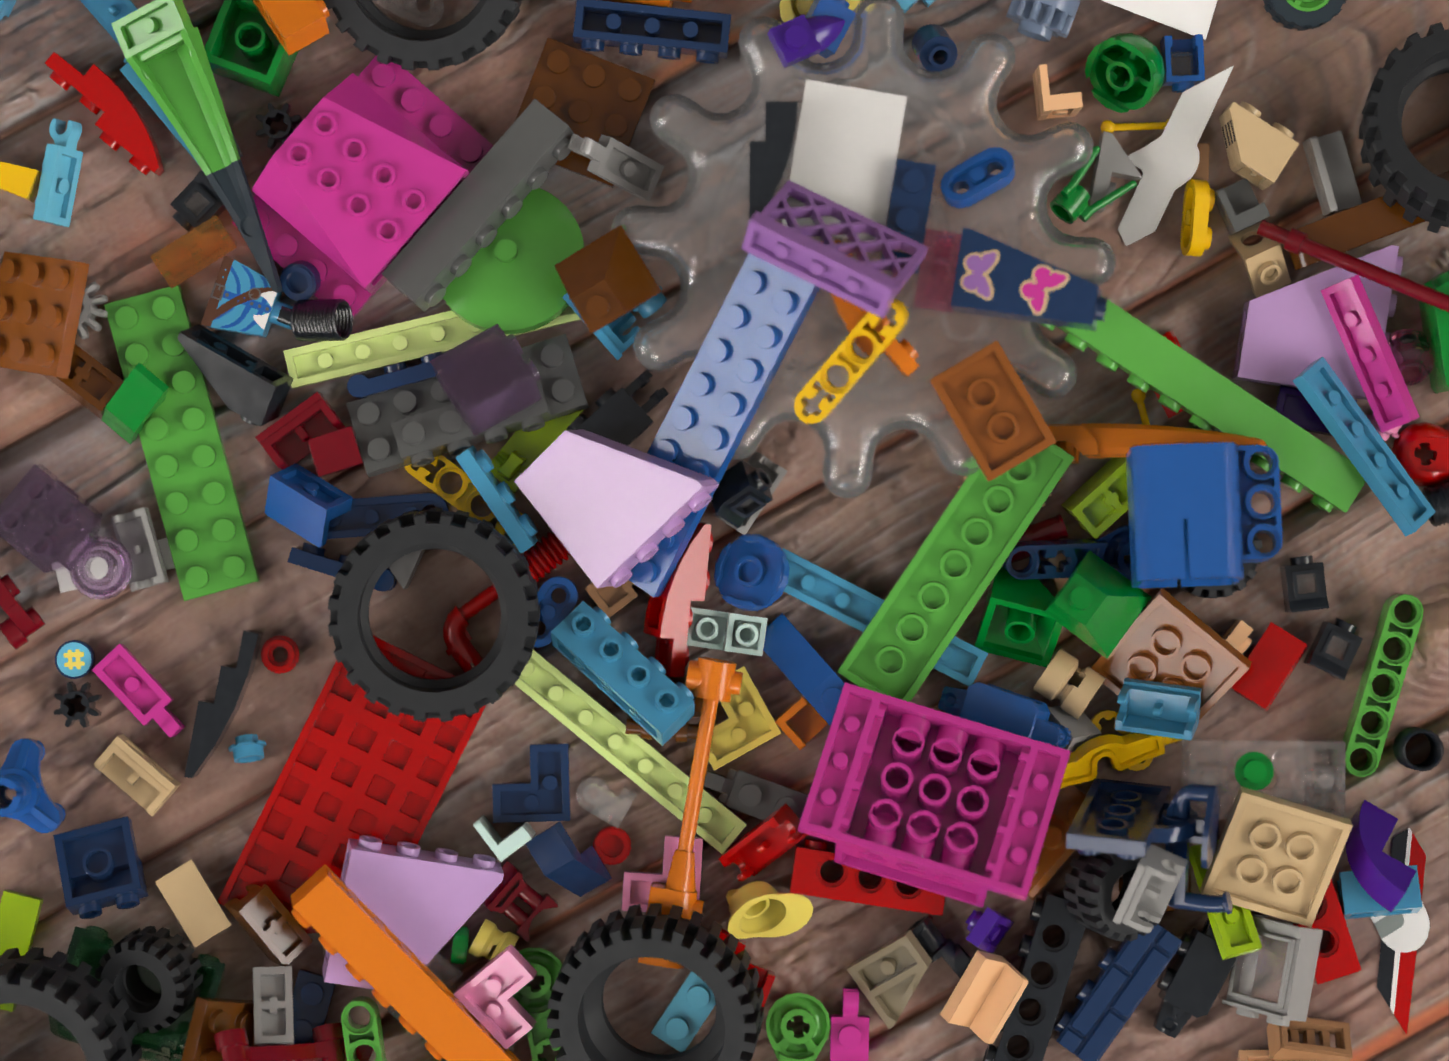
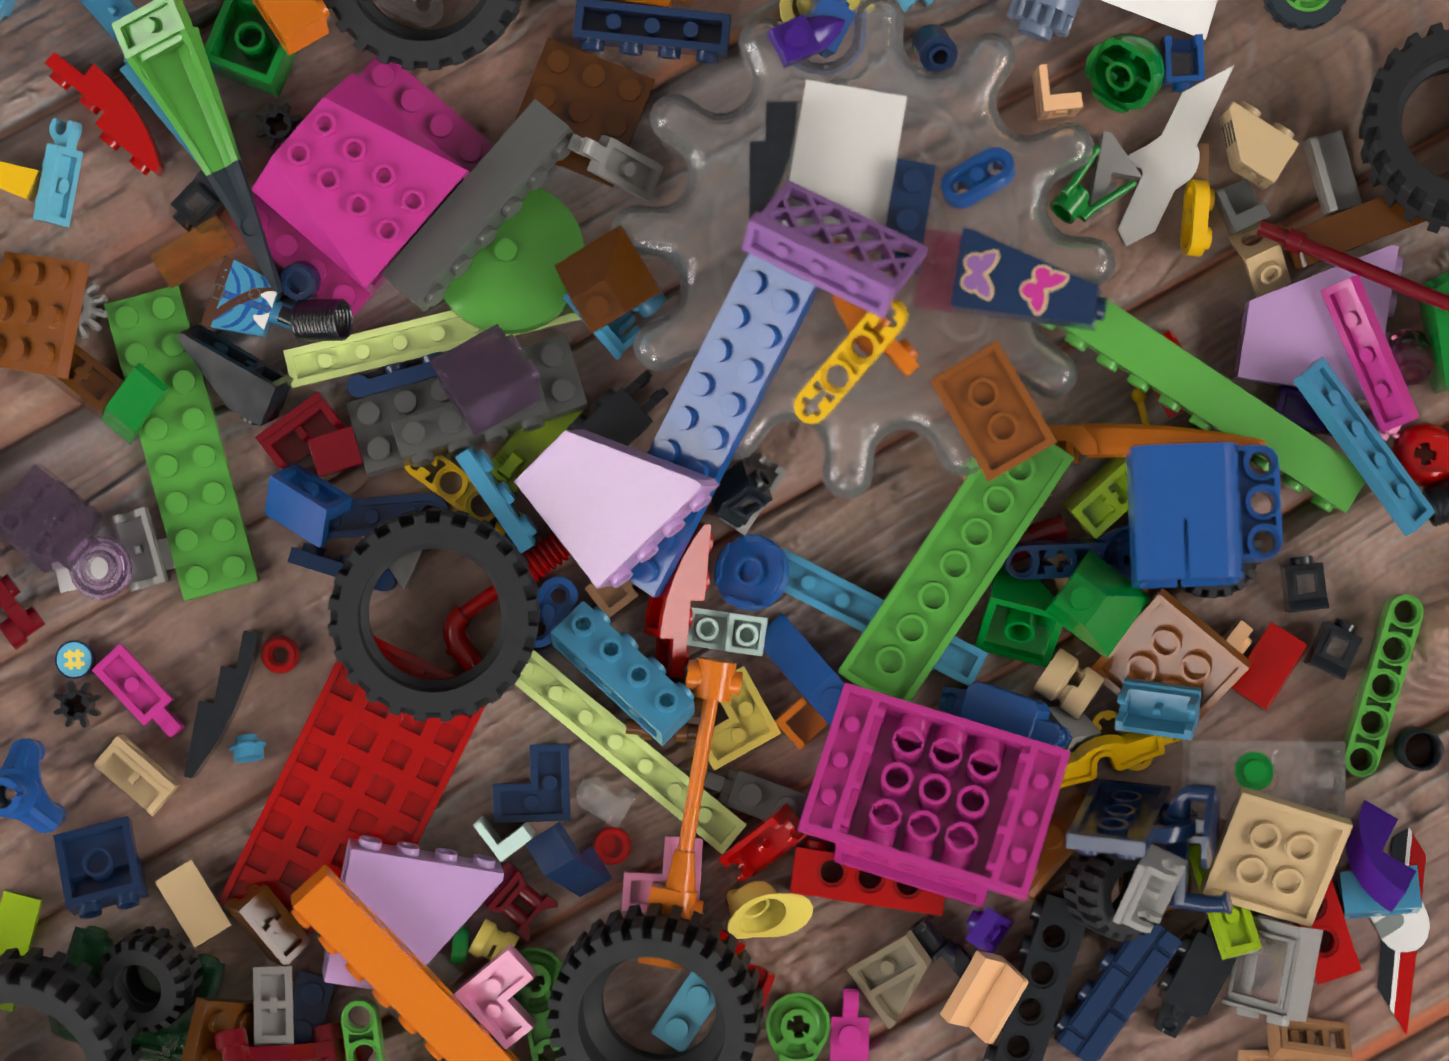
yellow hinge [1100,118,1170,133] -> none

